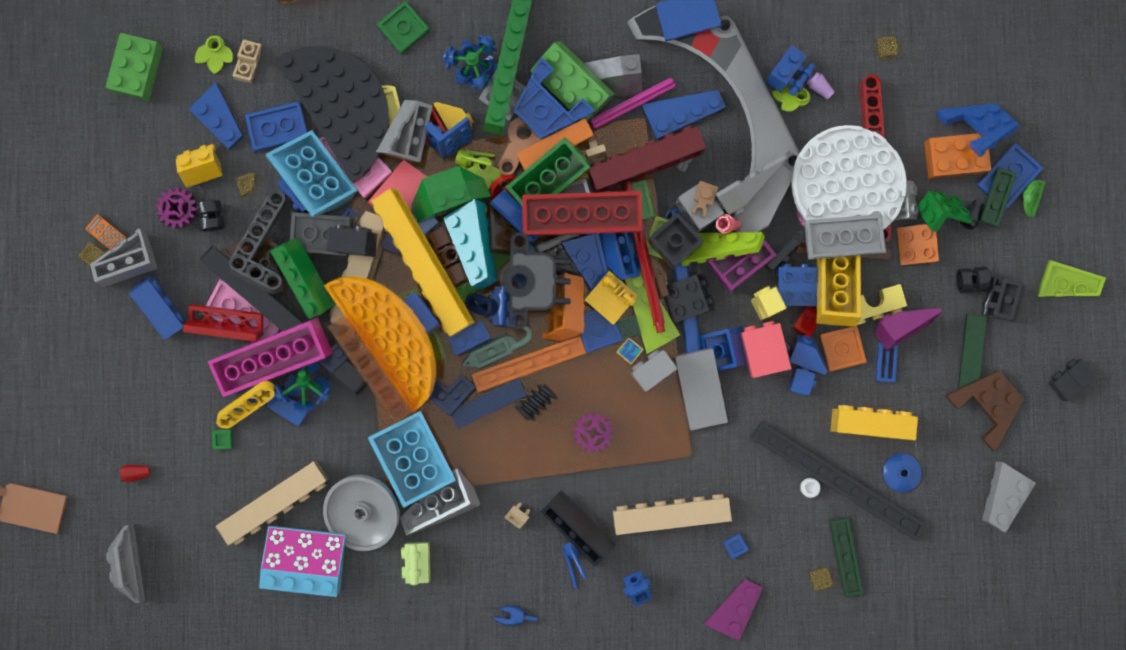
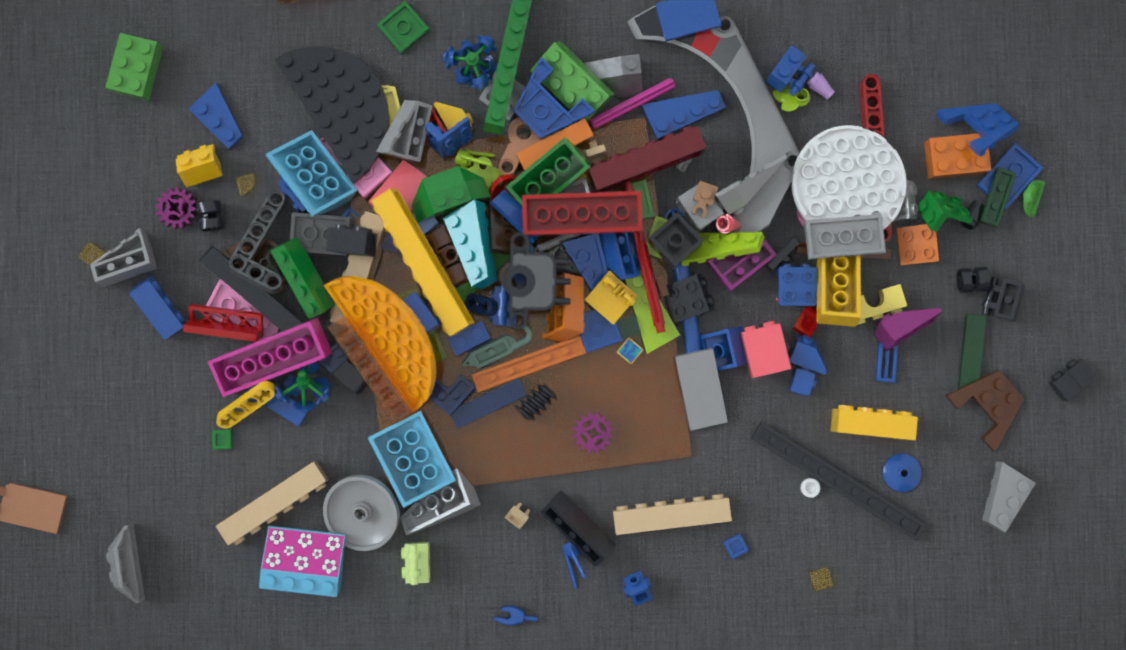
tile [85,214,128,251] -> none
red cone [120,464,150,483] -> none
lime plate [195,35,233,74] -> none
tan slope [232,39,262,84] -> none
blue tile [245,101,308,152] -> none
light grey brick [630,349,677,392] -> none
magenta wing [703,579,763,641] -> none
light yellow arch [751,286,786,320] -> none
orange tile [819,325,867,372] -> none
dark green tile [829,517,864,597] -> none
clear yellow tile [876,36,898,58] -> none
lime wing [1036,260,1106,297] -> none

